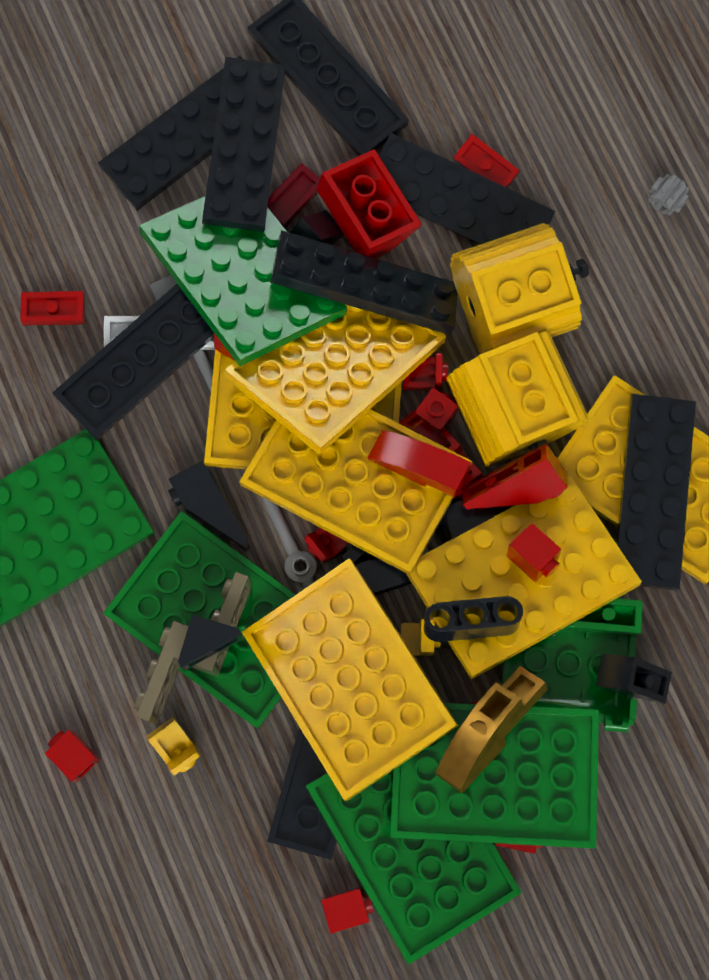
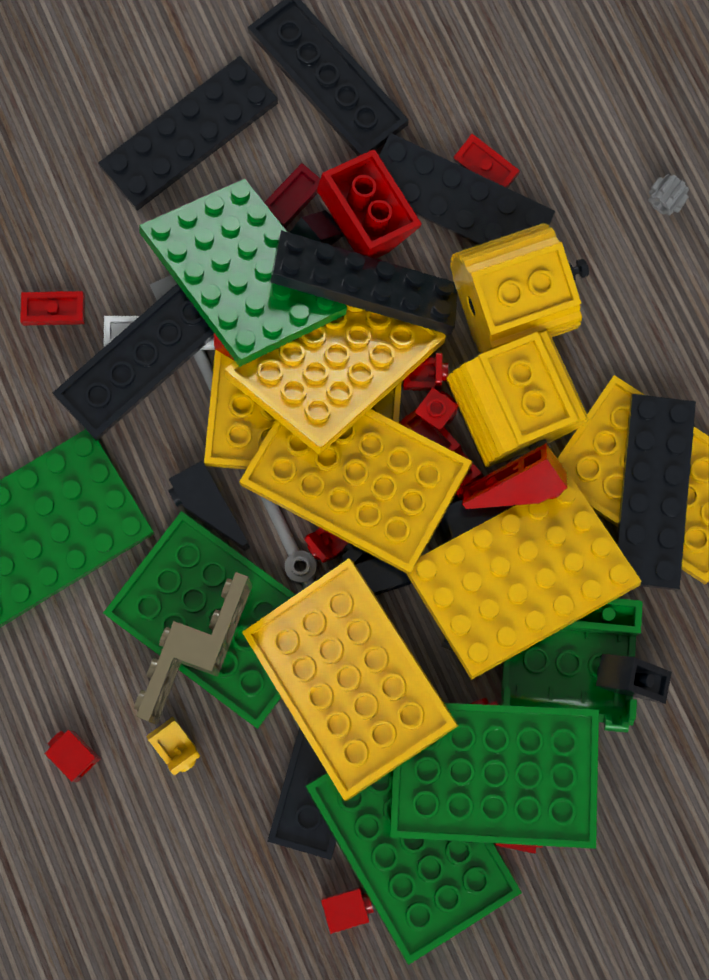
black slope [178,615,244,671] -> none
black plate [202,57,286,232] -> none
red slope [367,430,471,498] -> none
yellow bracket [401,619,441,656] -> none
black beam [423,596,523,642] -> none
pearl gold slope [436,666,548,793] -> none
red brick [506,523,562,582] -> none

